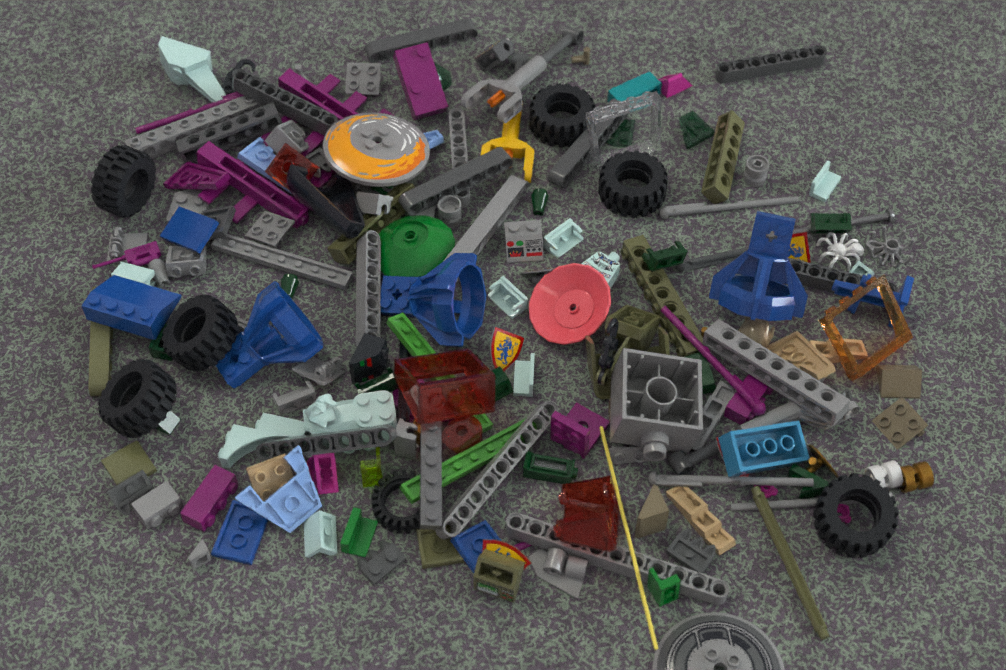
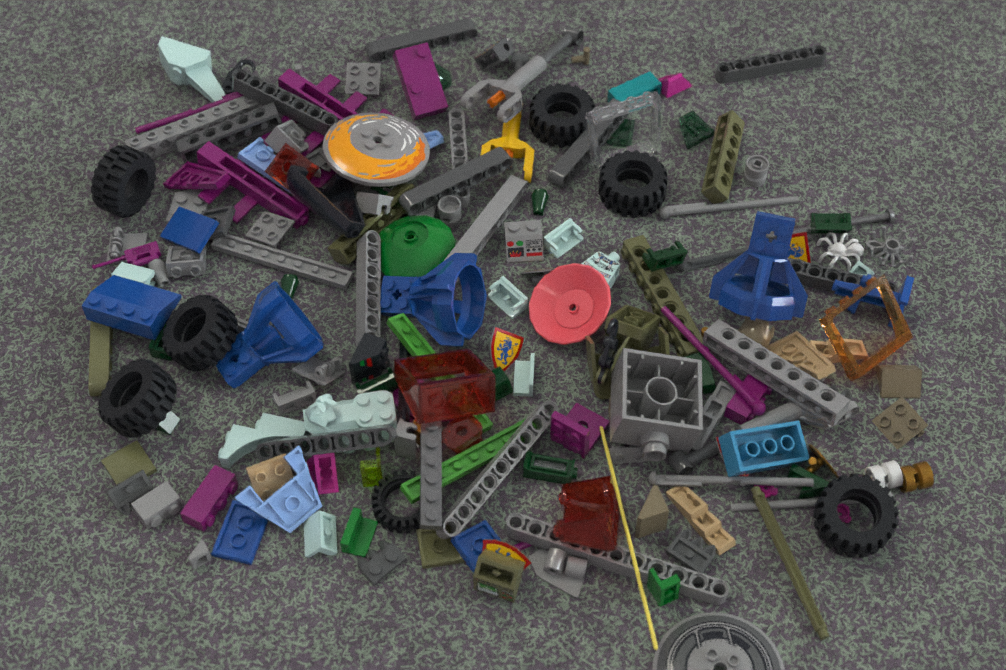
light aqua panel [809,160,841,202] -> none

